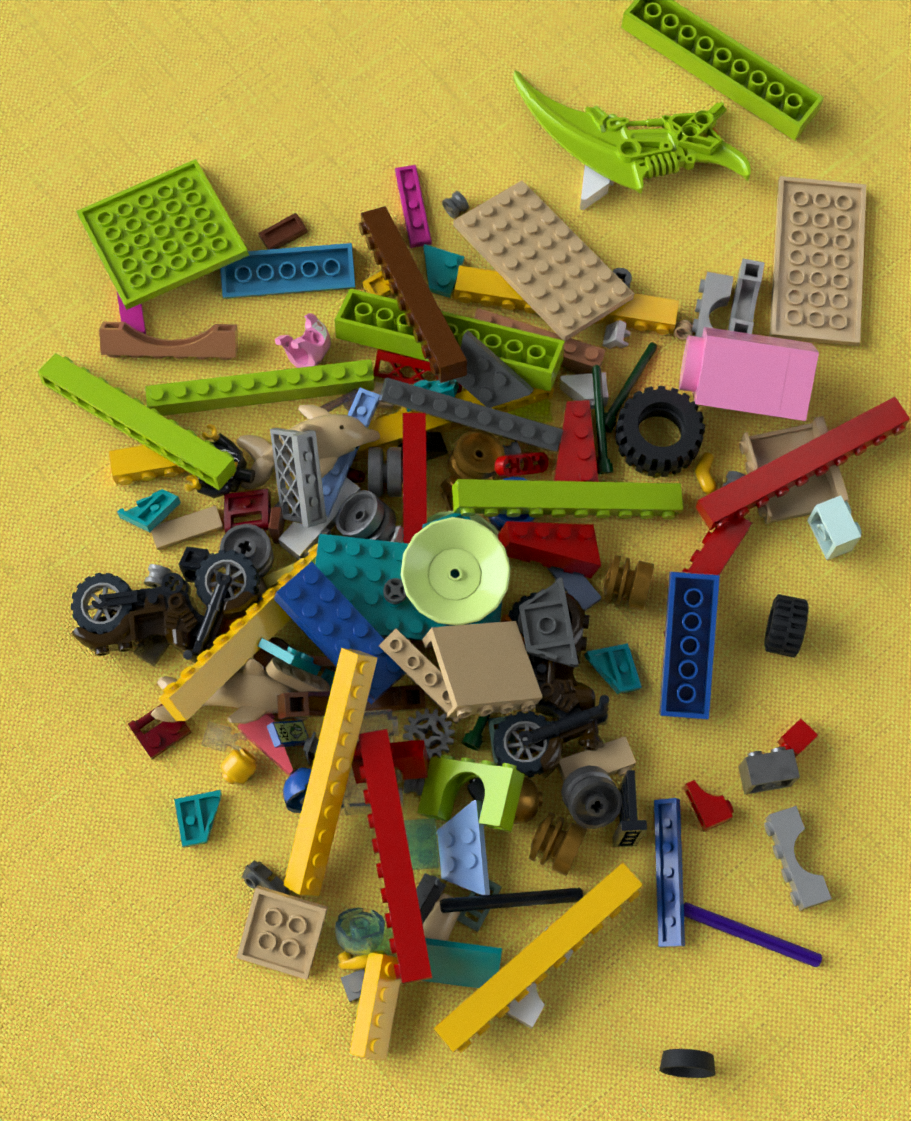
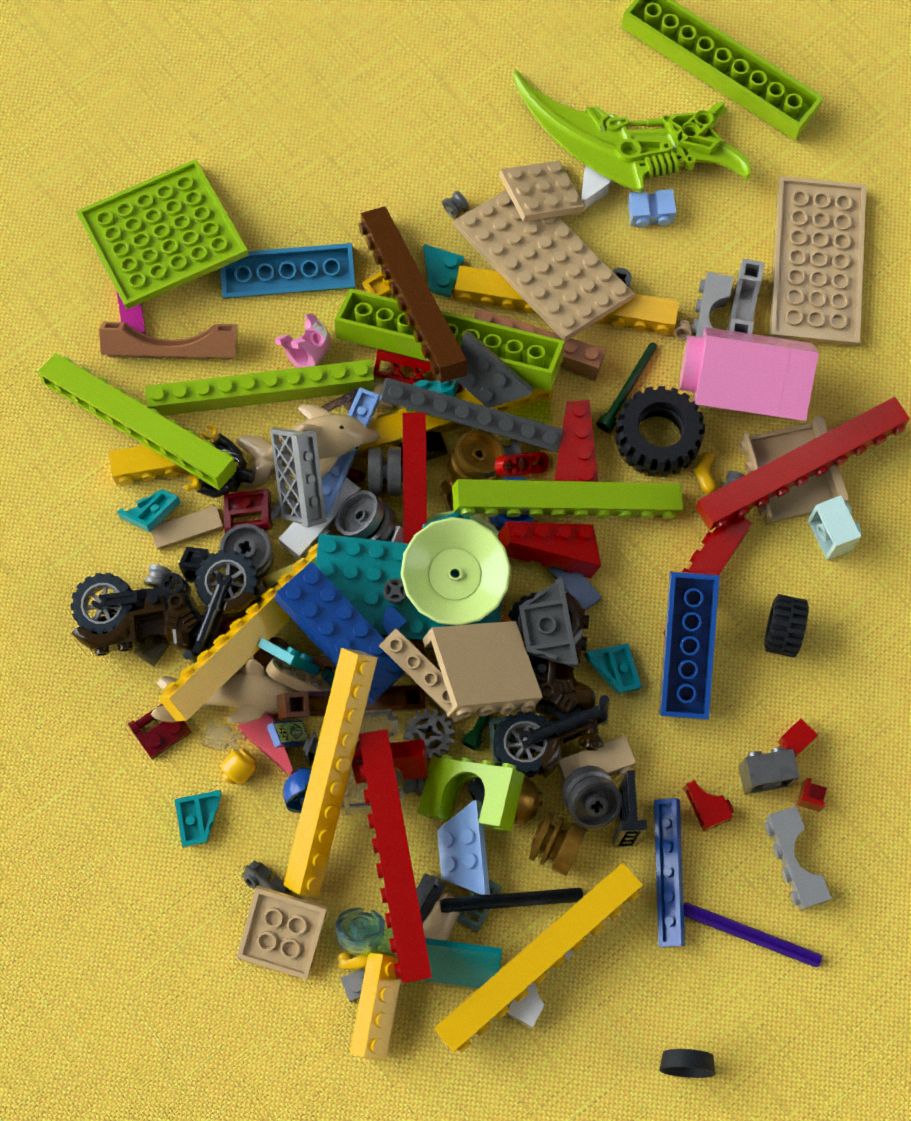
copper tile [258,213,308,250] -> none
copper tile [268,507,285,544] -> none
dark pink tile [395,165,432,248] -> none
clear light blue plate [404,818,439,870] -> none
white slope [559,372,609,409] -> none
dark green piece [592,365,614,474] -> none
white tile [602,320,631,349] -> none
pearl gold wheel [604,555,654,611] -> none
none -> blue tile [383,604,407,636]
none -> tan plate [499,160,585,222]
none -> light blue brick [627,189,676,228]
none -> red panel [796,777,827,812]

